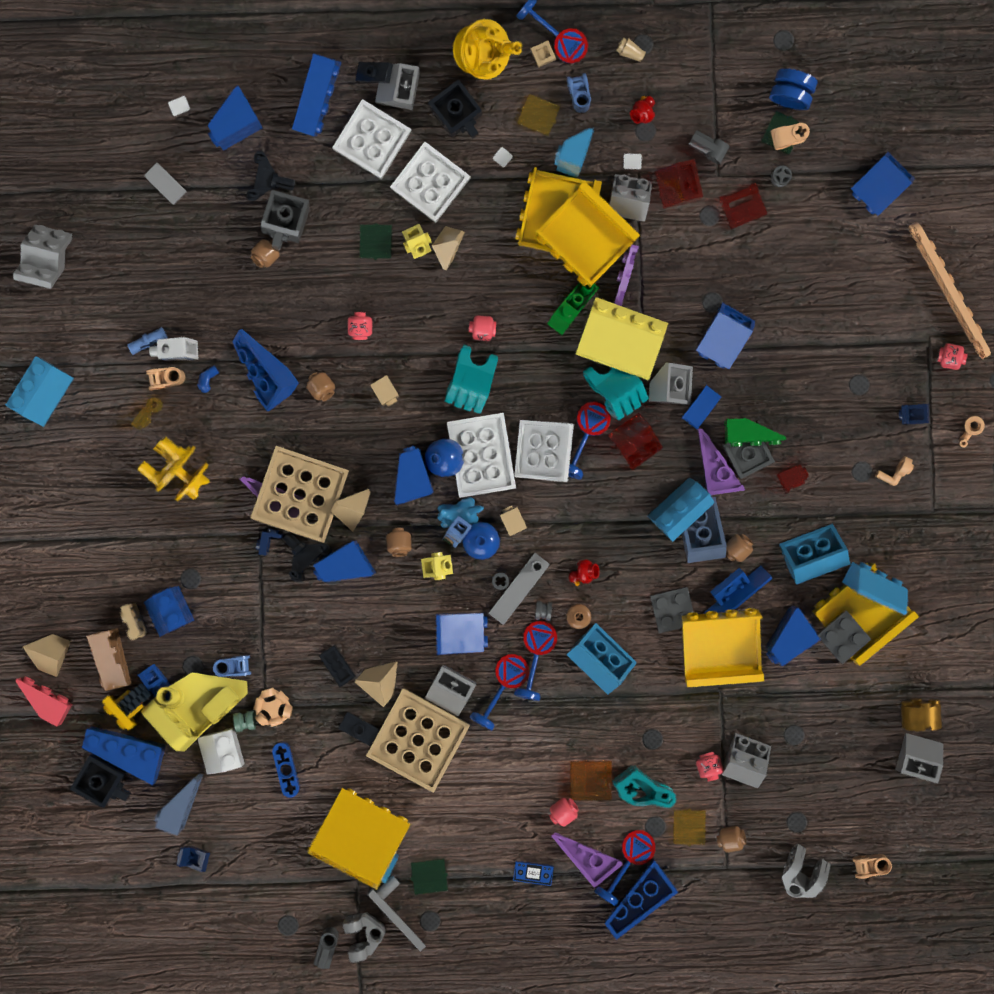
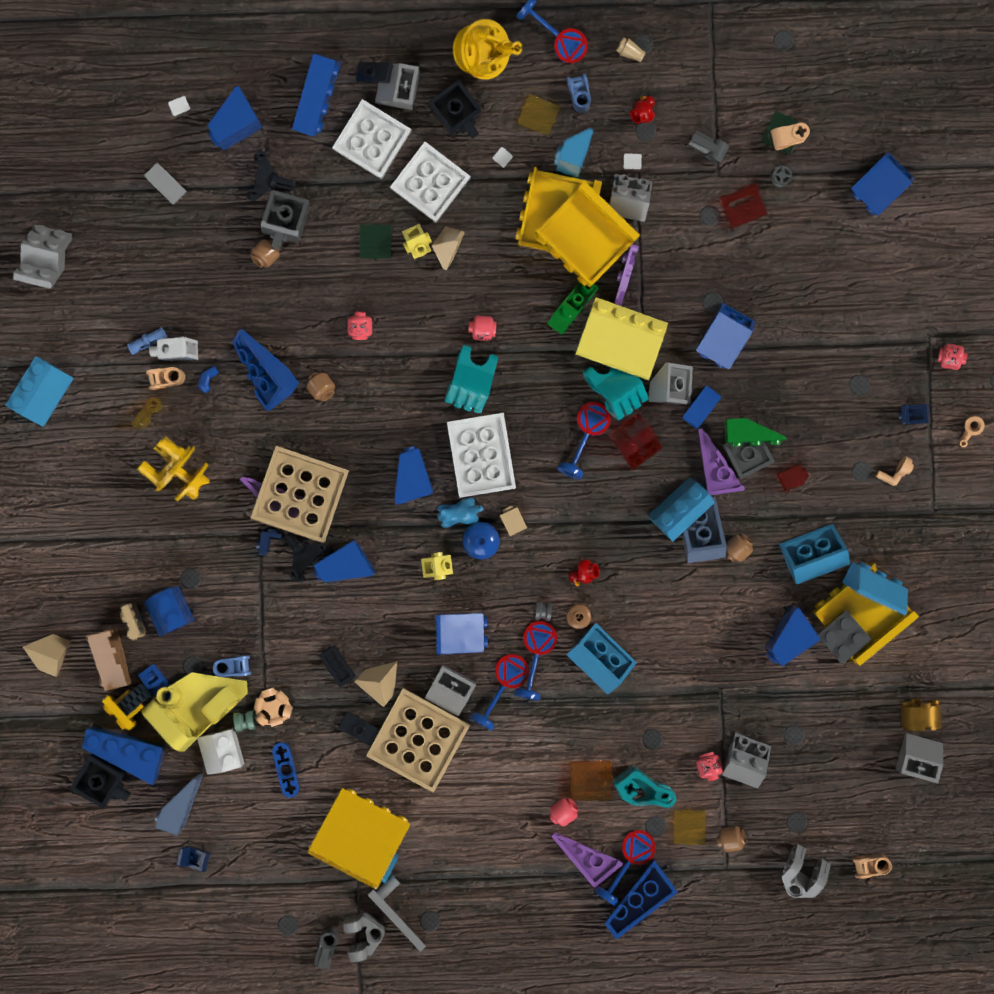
coral slope [15,676,72,726] -> none
tan slope [331,489,370,532] -> none
tan brick [370,375,399,407] -> none
medium nougat head [386,528,412,557] -> none
clear green piece [411,859,448,895] -> none
blue cylinder [425,439,464,477] -> none
medium blue leg [443,516,472,548] -> none
light grey piece [488,553,550,625] -> none
dark grey bush [492,572,509,590] -> none
tile [513,861,554,886] -> none
white plate [514,420,573,482] -> none
tan plate [531,41,556,68] -> none
dark grey plate [650,587,693,633] -> none
clear red slope [655,159,703,209] -> none
yellow panel [682,608,764,687] -> none
blue bracket [703,566,772,614] -> none
blue wheel [769,69,818,110] -> none
light nougat plate [908,222,991,359] -> none

